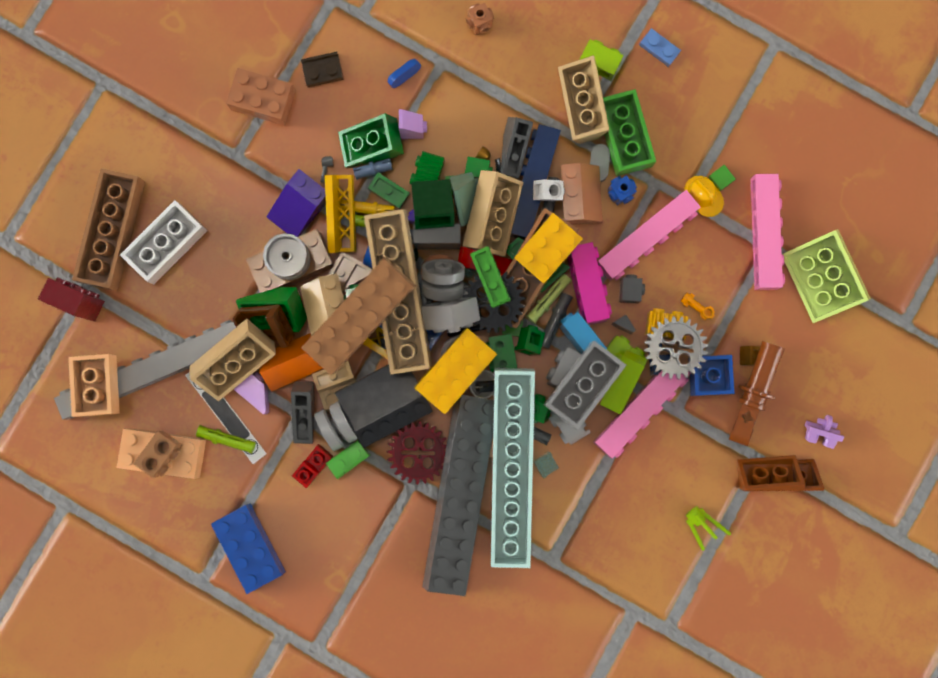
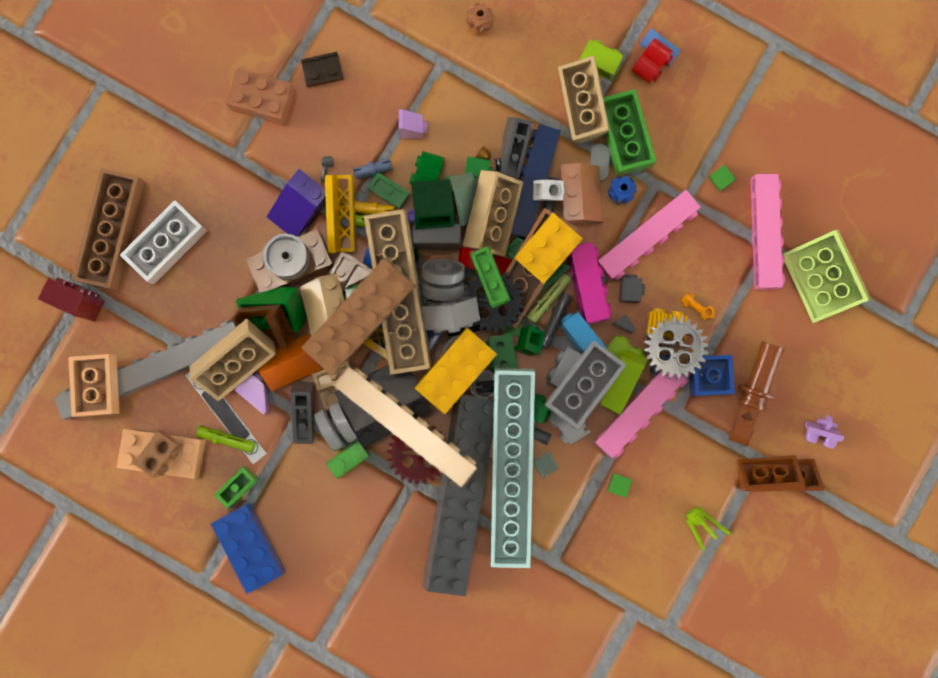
red slope [292,444,333,488] -> none
green slope [338,113,404,168] -> none
blue tile [387,59,421,88] -> none
yellow piece [684,176,724,217] -> none
pearl gold slope [740,346,760,366] -> none
none -> bright green brick [214,466,260,509]
none -> brick [334,367,478,487]
none -> bright green tile [607,473,632,498]
none -> red brick [632,38,674,83]

